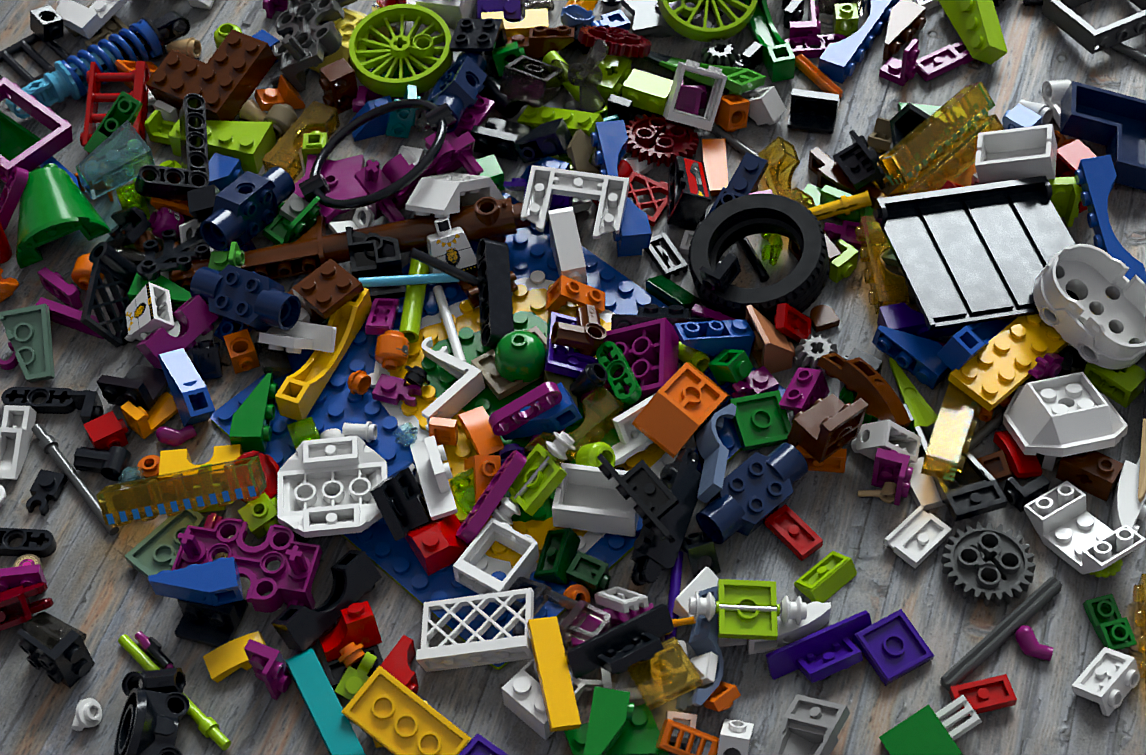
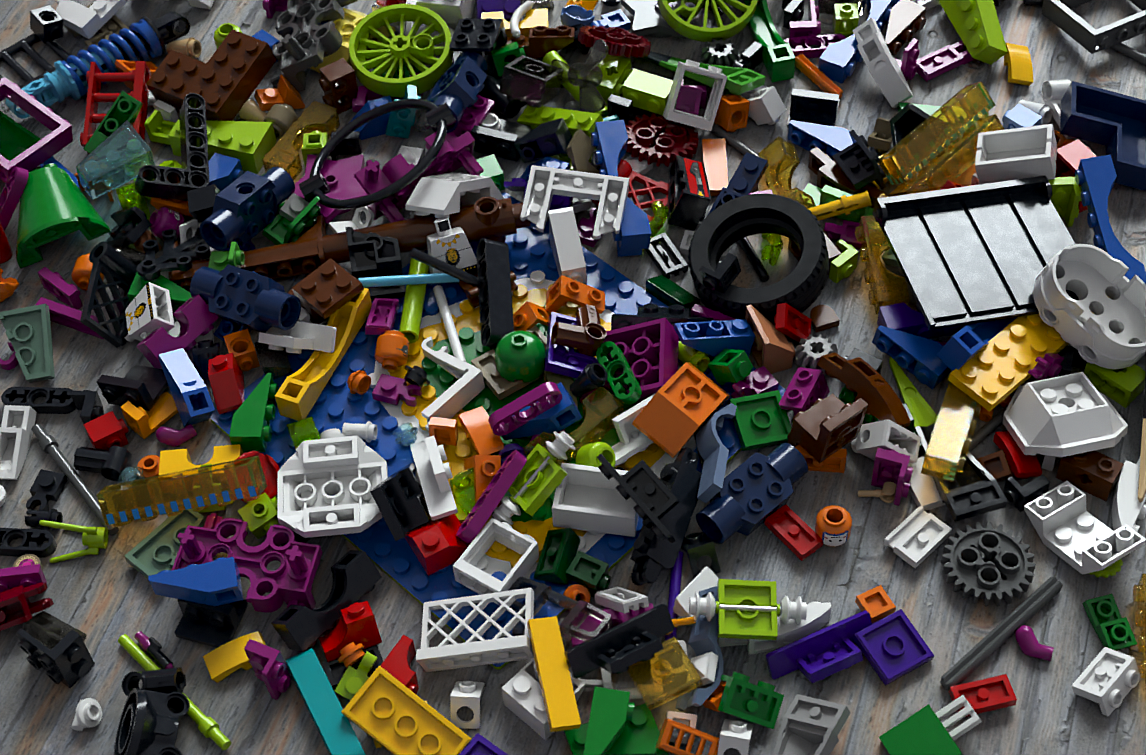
lime slope [794,551,857,603] -> none
none -> black pin [25,509,63,530]
none -> lime plant [39,520,109,563]
none -> red slope [208,353,244,415]
none -> black bracket [329,131,362,161]
none -> white bracket [450,681,485,729]
none -> white plate [480,113,501,130]
none -> white piece [510,0,534,38]
none -> orange bracket [513,301,550,331]
none -> magenta plate [577,207,599,248]
none -> clear neon green piece [649,201,668,238]
none -> green bracket [718,671,784,729]
none -> slope [788,120,853,161]
none -> orange head [815,505,852,547]
none -> white slope [852,18,913,108]
none -> orange plate [855,585,896,623]
none -> yellow slope [1004,43,1033,86]

